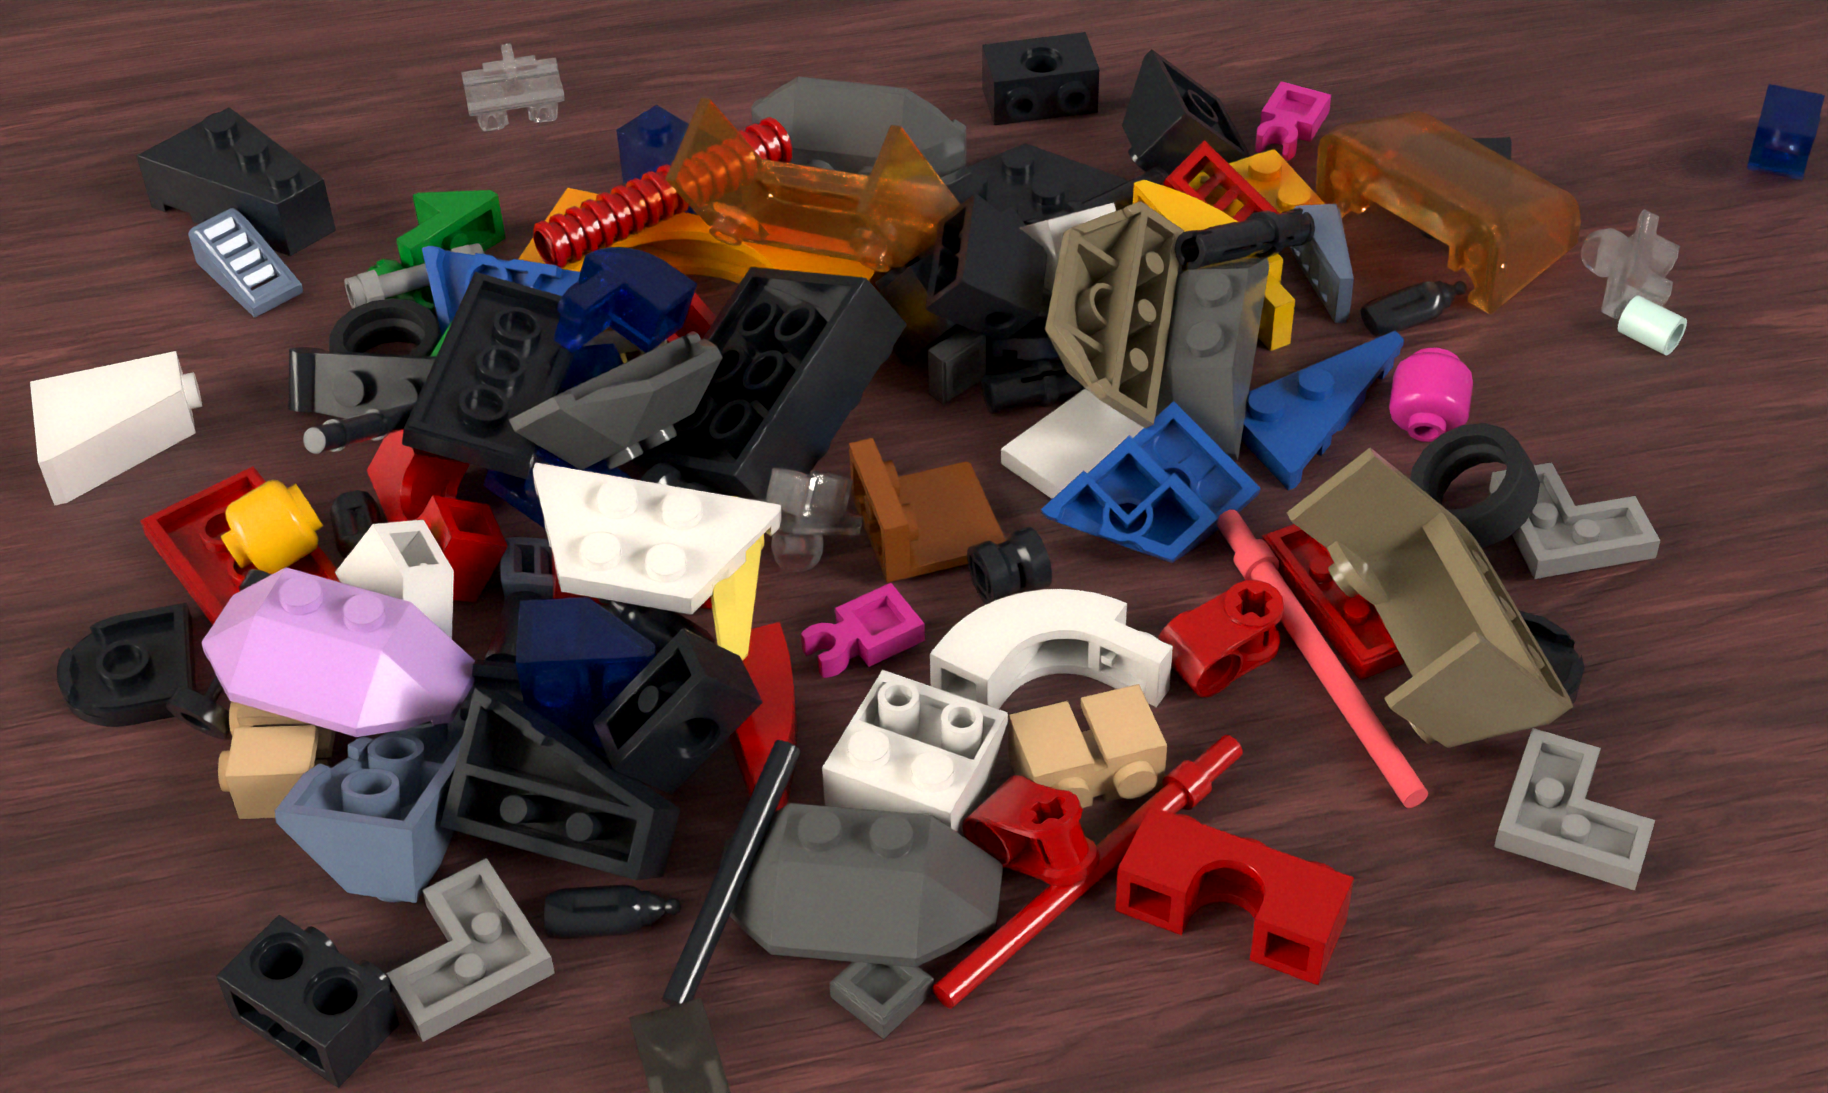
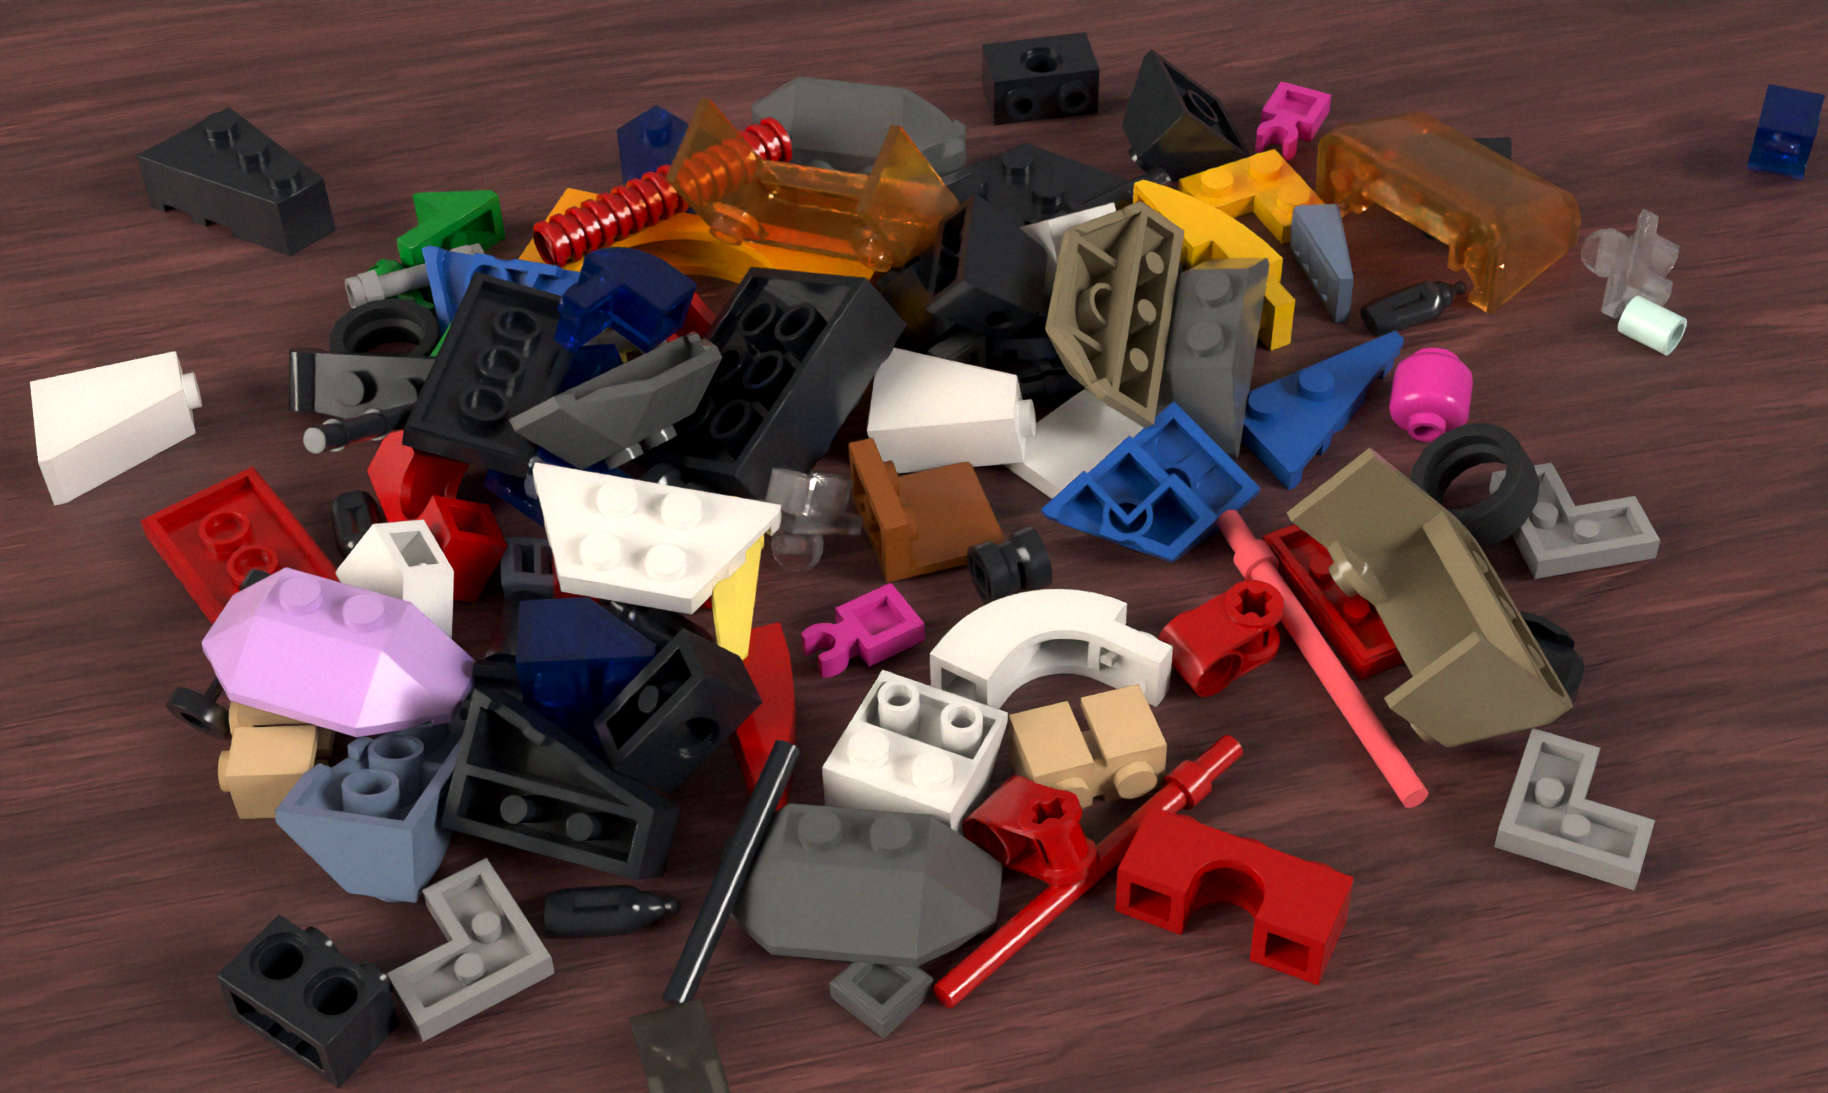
black tile [56,602,196,727] -> none
sand blue slope [188,208,303,317] -> none
yellow head [221,480,323,575] -> none
clear hips [461,43,565,131] -> none
red slope [1163,140,1279,222] -> none
black pin [1175,208,1315,270] -> none
none -> white slope [867,348,1036,473]

